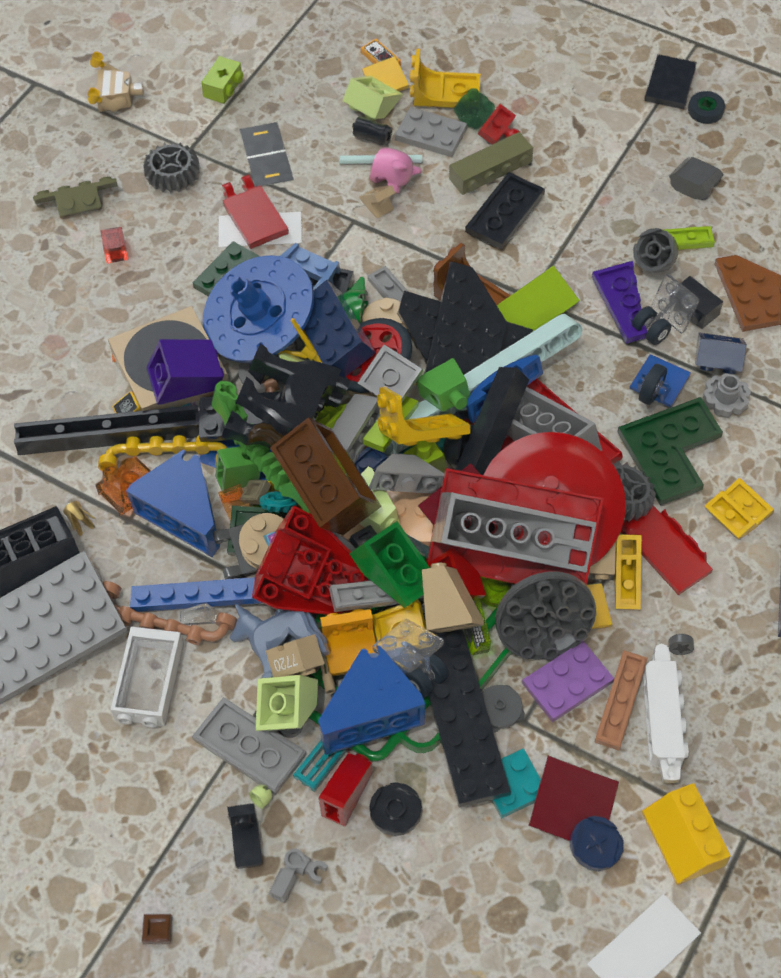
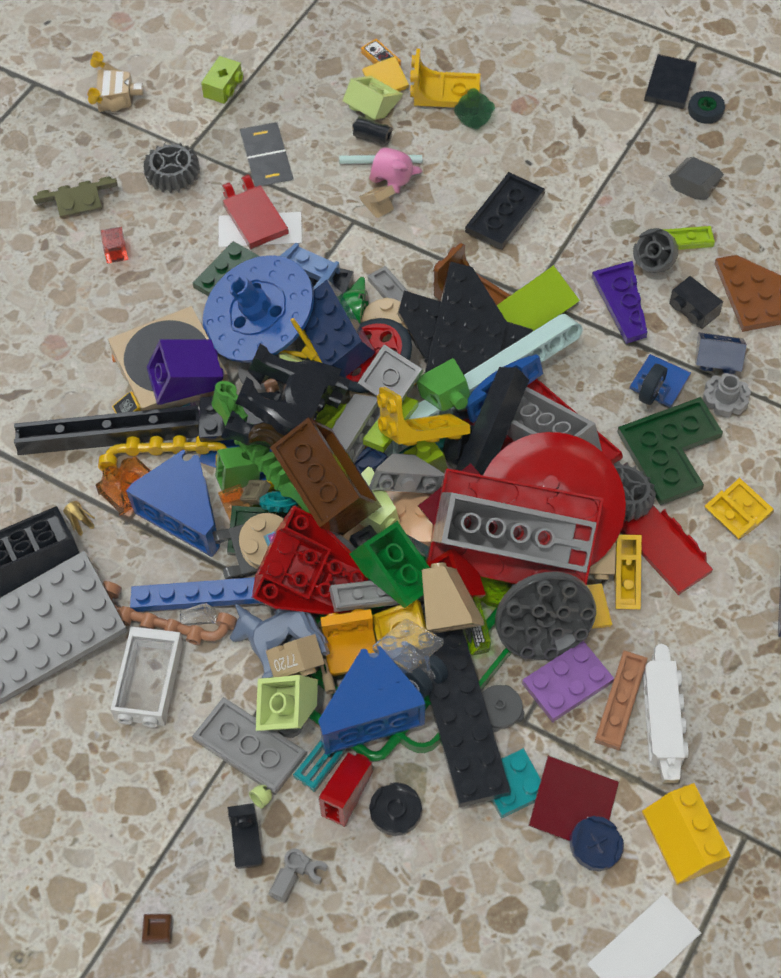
light grey plate [395,107,467,157] -> none
olive brick [449,132,533,195] -> none
red plate [478,104,521,144] -> none
clear plate [632,274,700,345] -> none
dark grey tile [668,634,694,655] -> none

